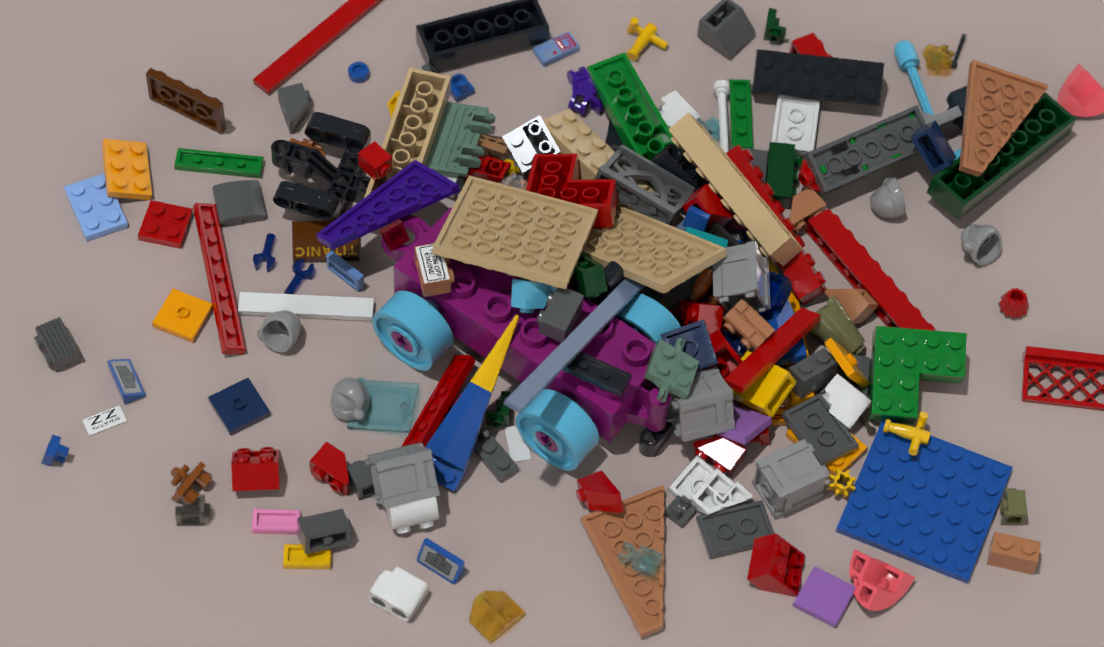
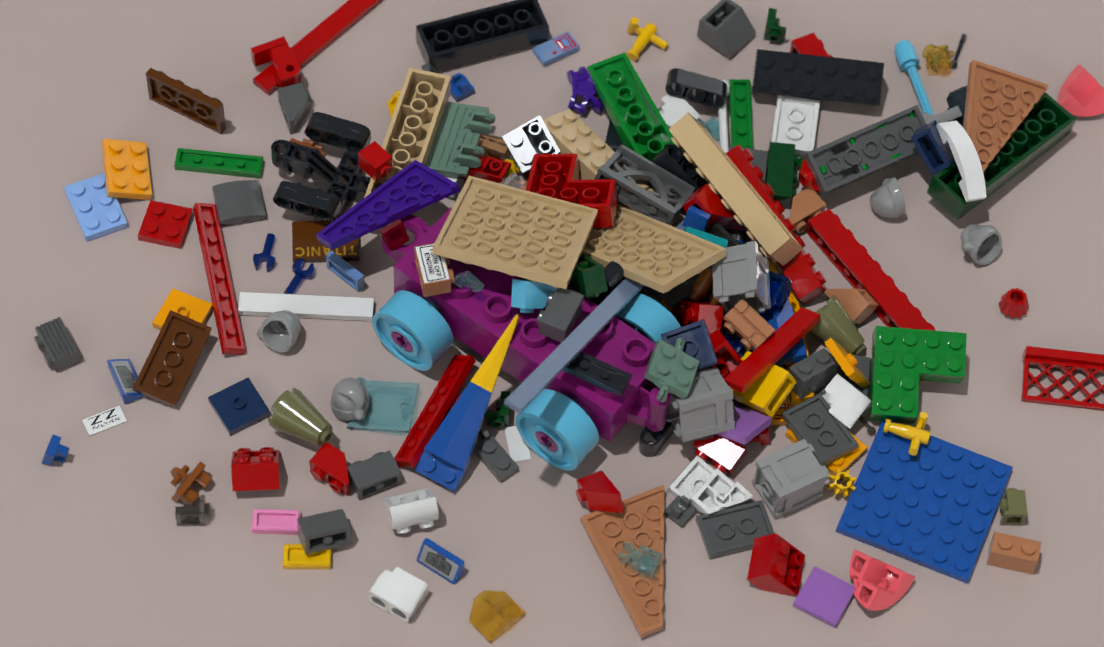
blue tile [348,62,369,83] -> none
light grey container [364,443,440,508] -> none
none -> reddish brown plate [133,310,212,408]
none -> red piece [251,36,301,88]
none -> olive cone [268,388,333,445]
none -> clear light blue tile [454,271,485,292]
none -> black beam [665,68,727,108]
none -> white slope [936,121,986,202]

